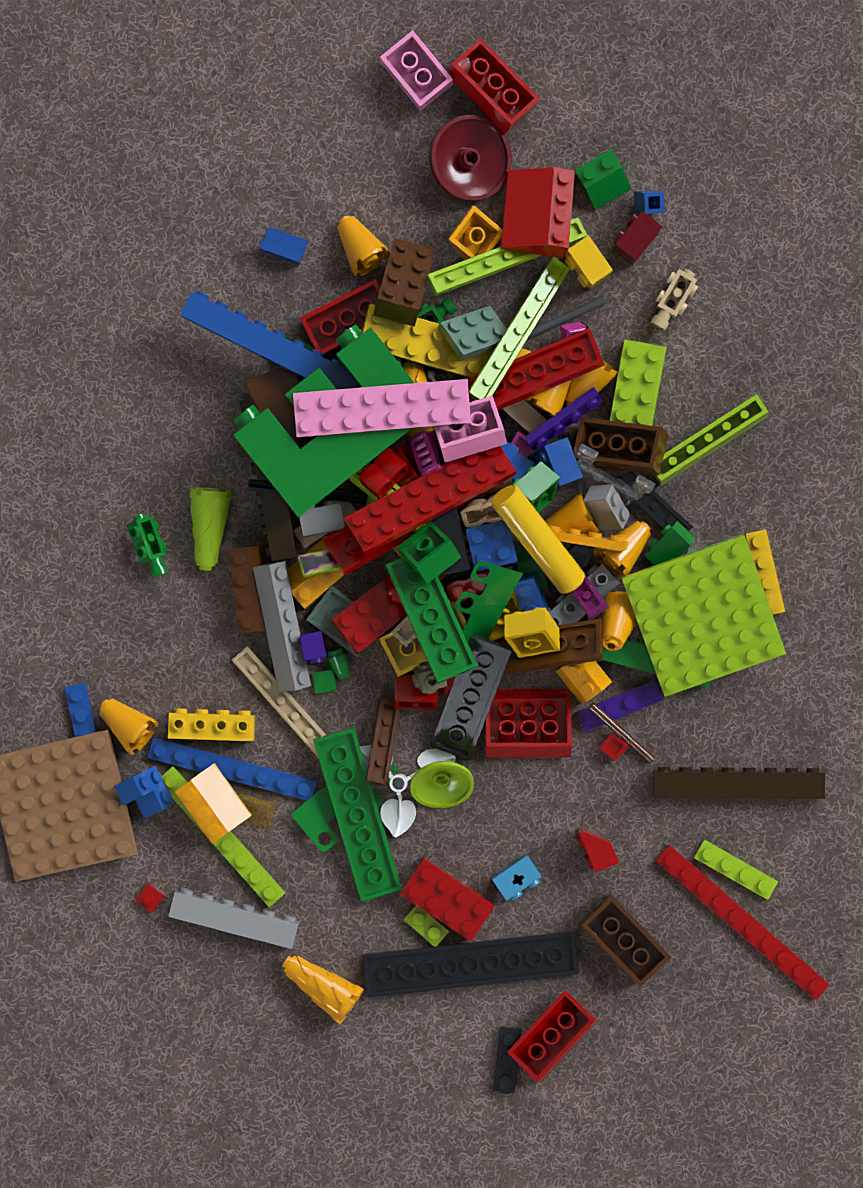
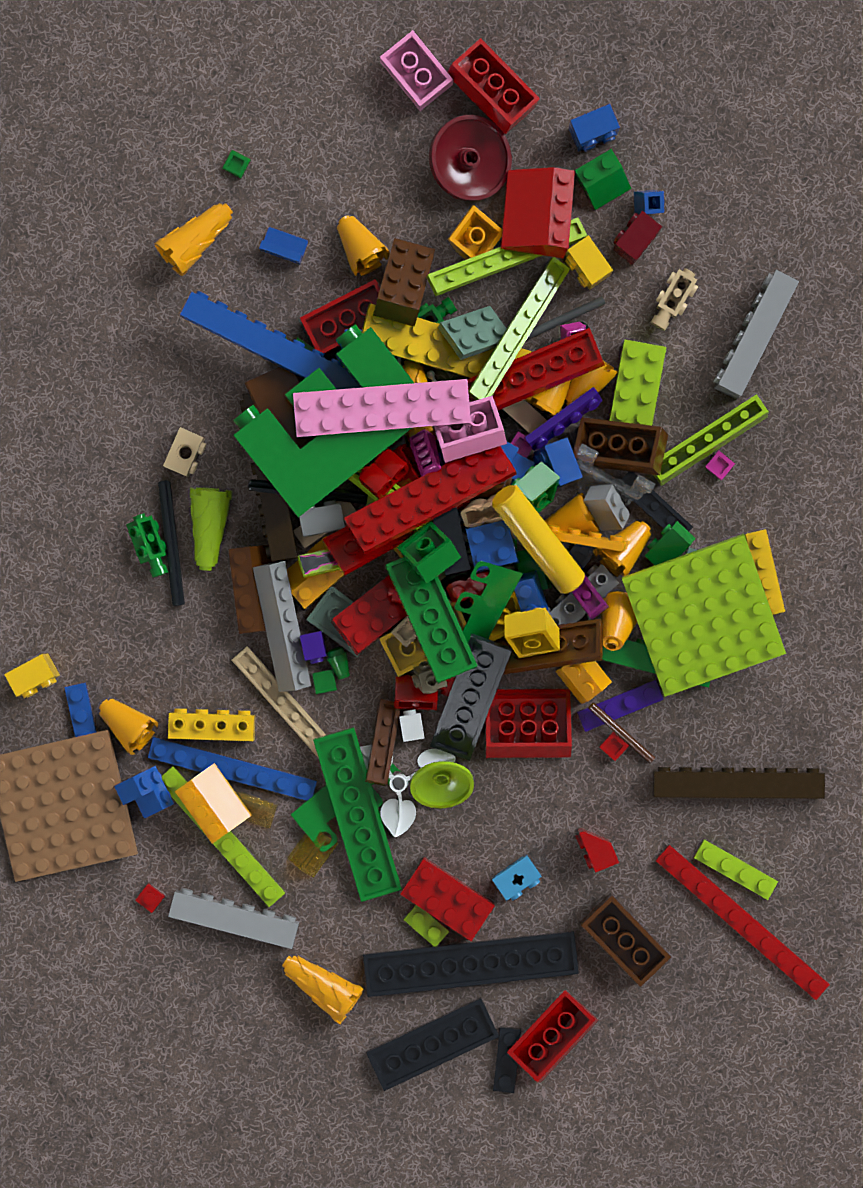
none -> yellow brick [4,653,60,698]
none -> light orange cone [154,203,233,276]
none -> black axle [158,480,185,606]
none -> tan brick [163,427,206,477]
none -> green tile [222,150,251,179]
none -> clear yellow panel [288,831,338,878]
none -> black plate [366,997,499,1091]
none -> white brick [399,709,425,742]
none -> blue brick [568,104,620,152]
none -> dark pink plate [705,451,735,480]
none -> light grey brick [713,270,799,400]

